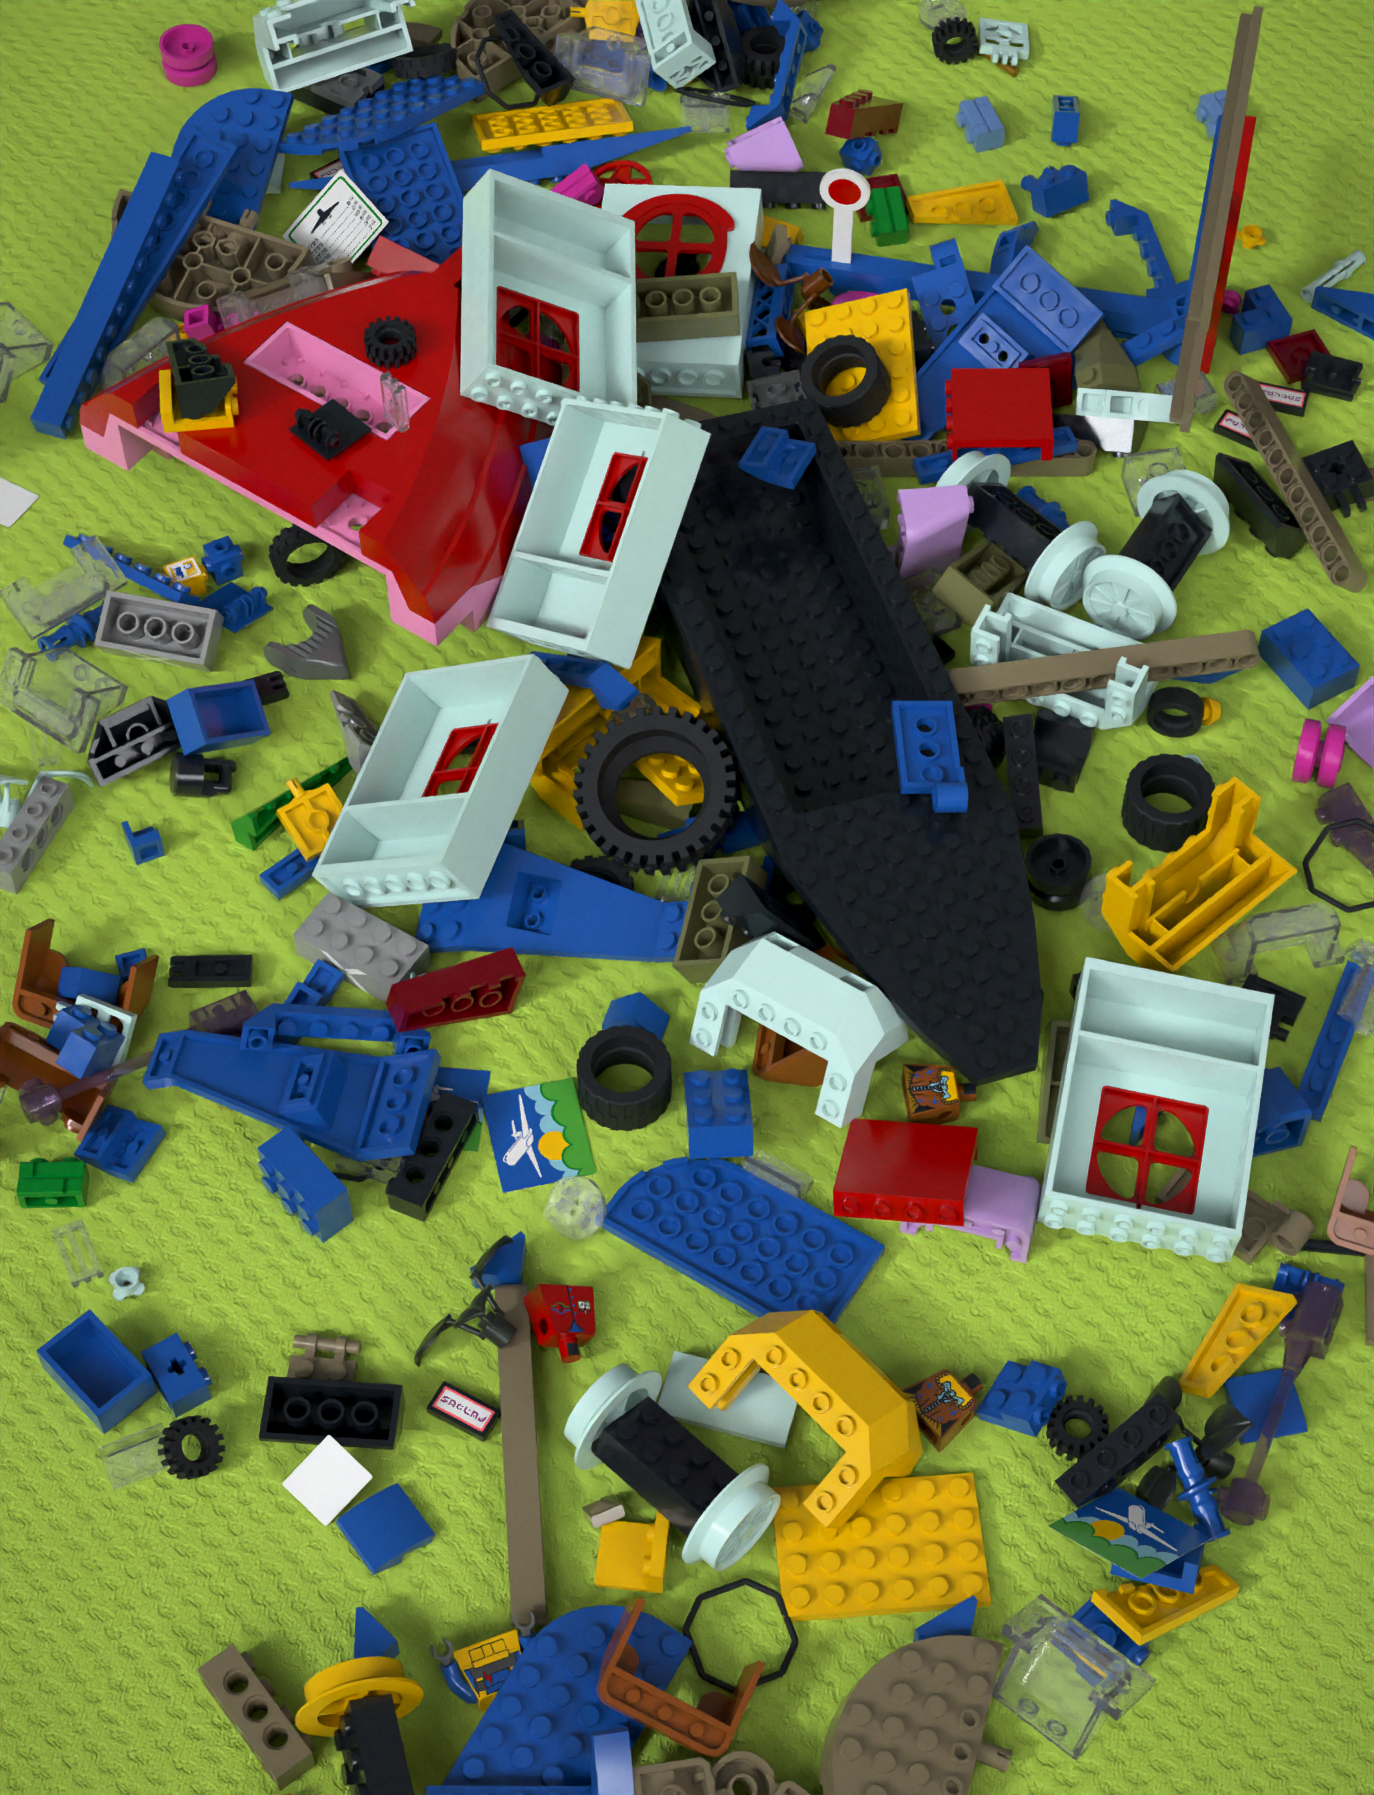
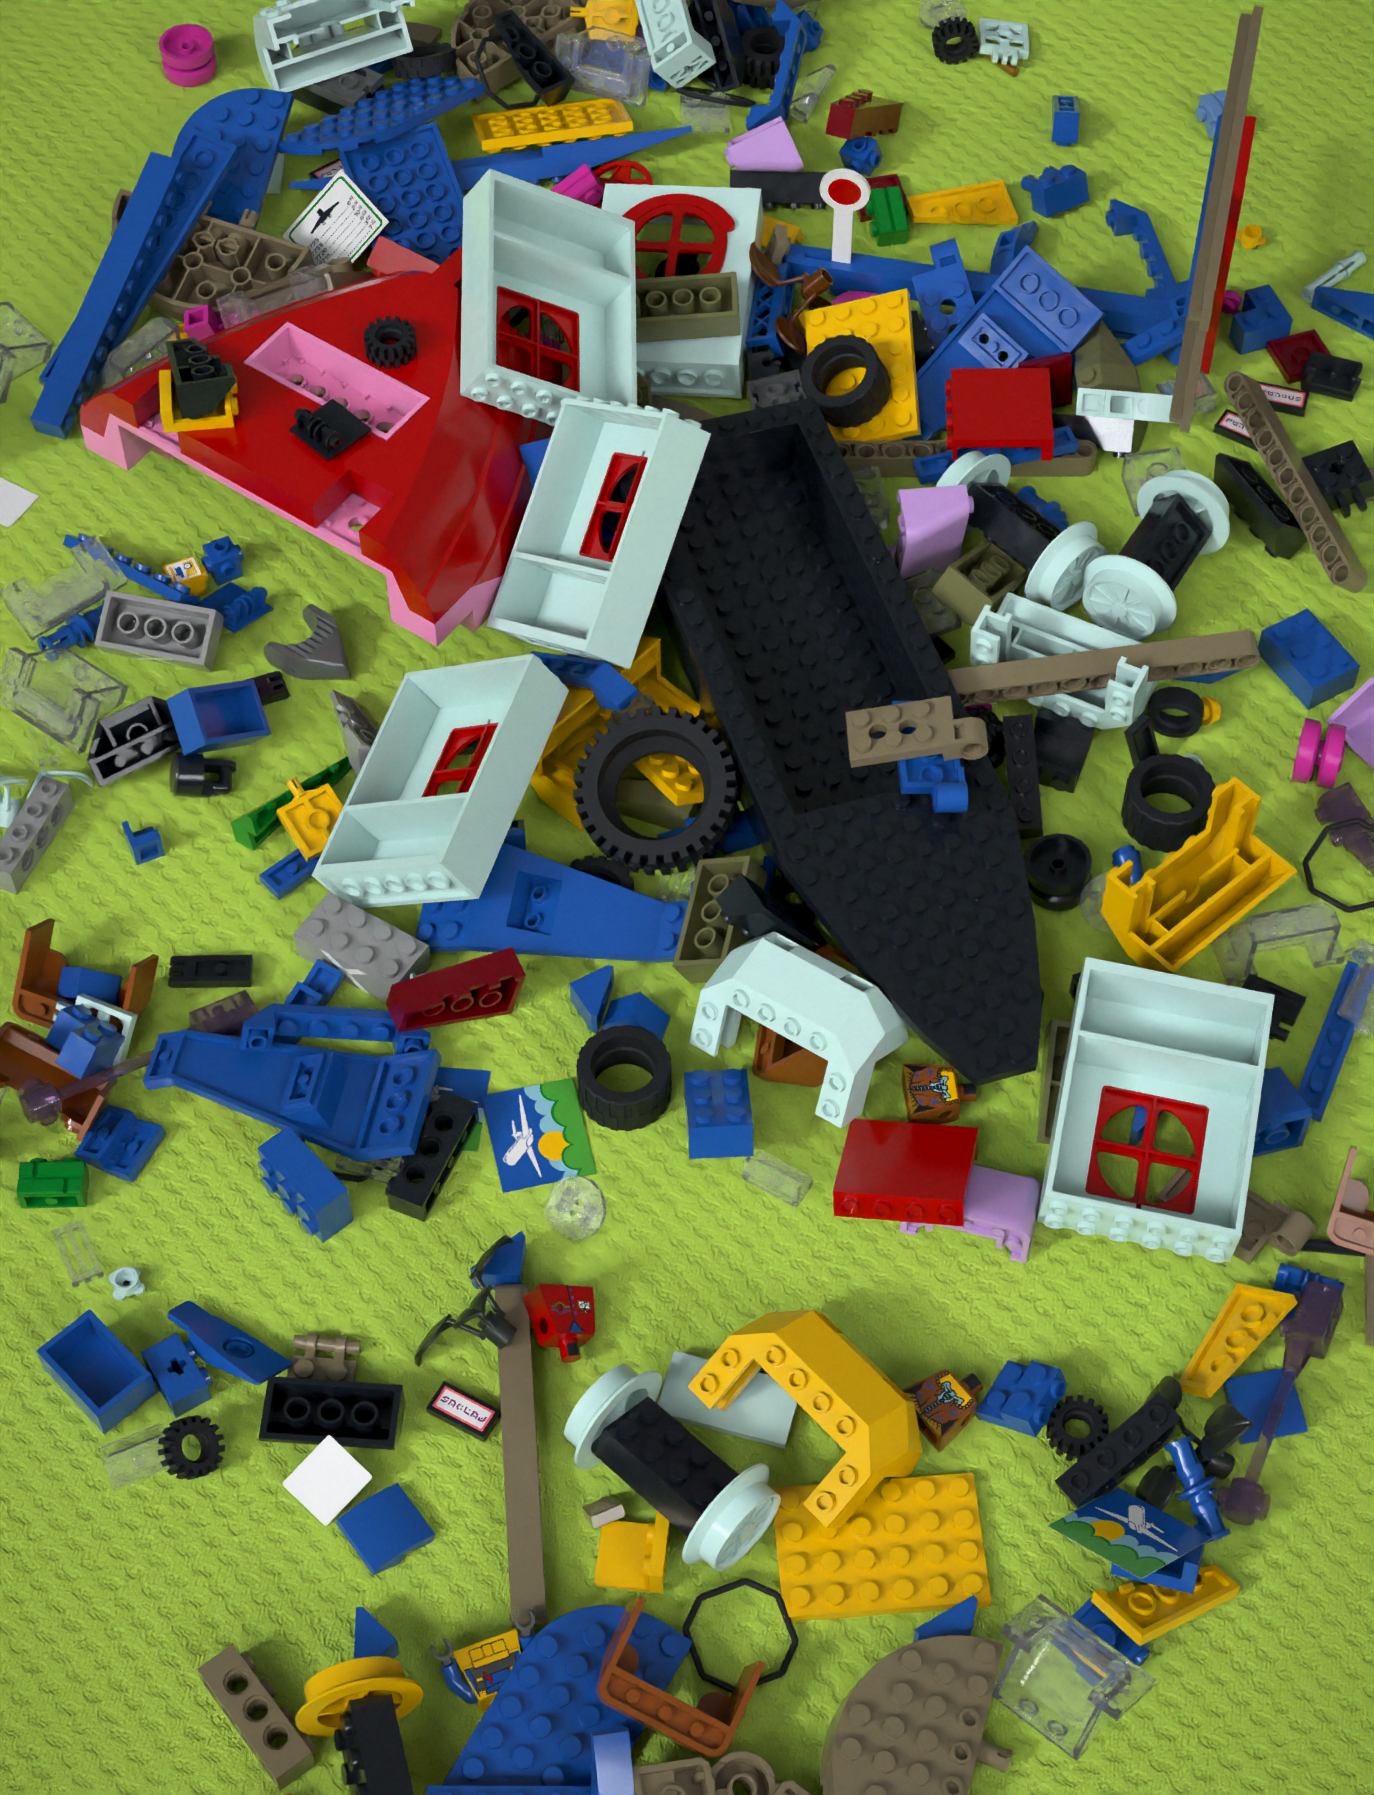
blue tile [115,948,147,985] -> none
black tyre [269,523,346,587] -> none
clear tile [380,371,410,433] -> none
blue plate [596,1157,885,1325] -> none
blue slope [738,426,817,489] -> none
medium blue brick [956,96,1005,153] -> none
none -> blue piece [168,1301,292,1385]
none -> blue slope [569,965,614,1033]
none -> dark tan hinge [845,695,989,768]
none -> blue cone [1112,845,1144,885]
none -> black tile [1124,715,1160,768]

